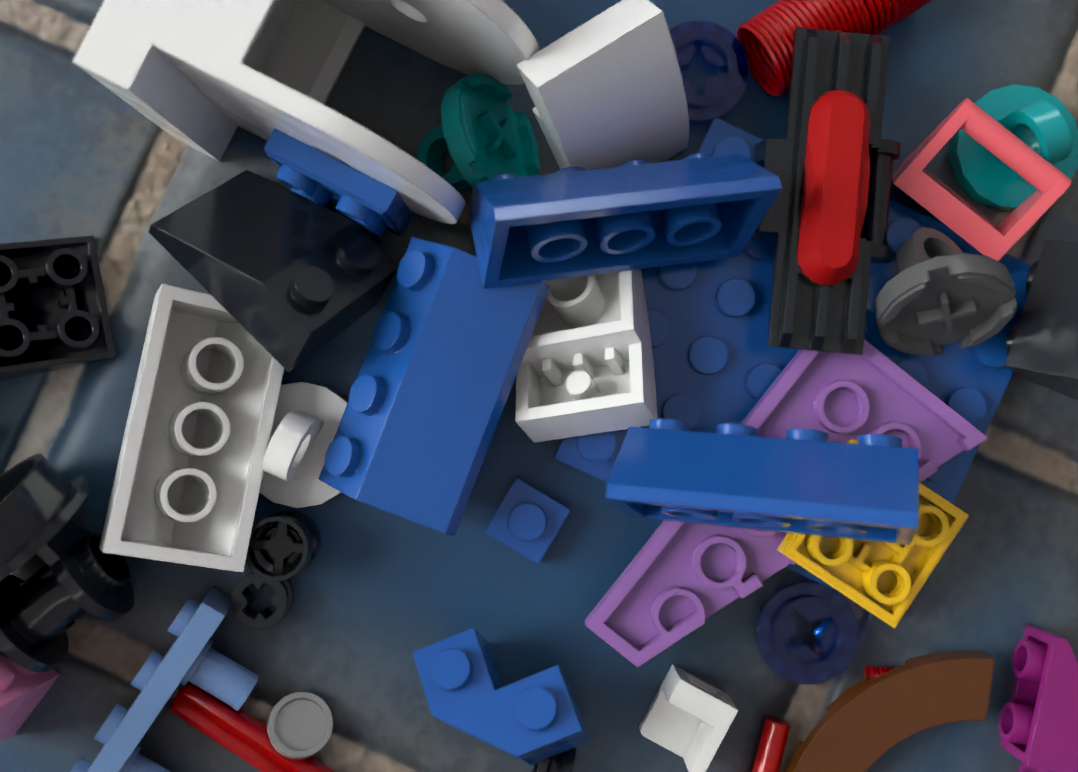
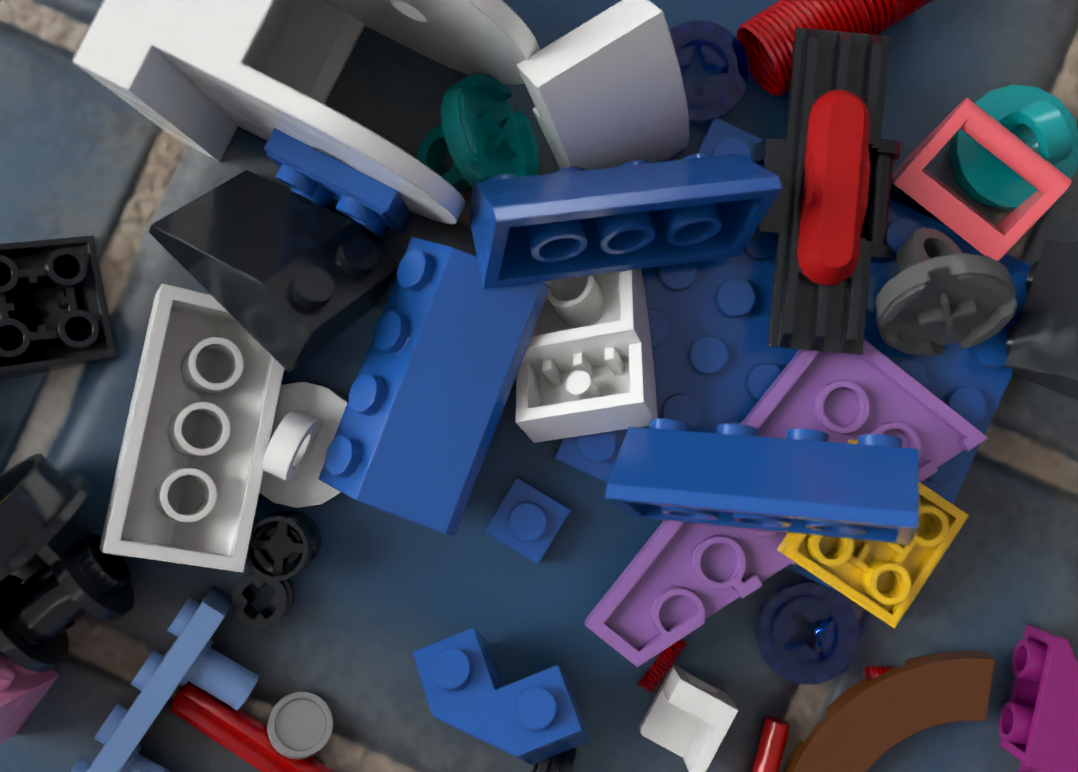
none -> red leg [637,639,688,694]

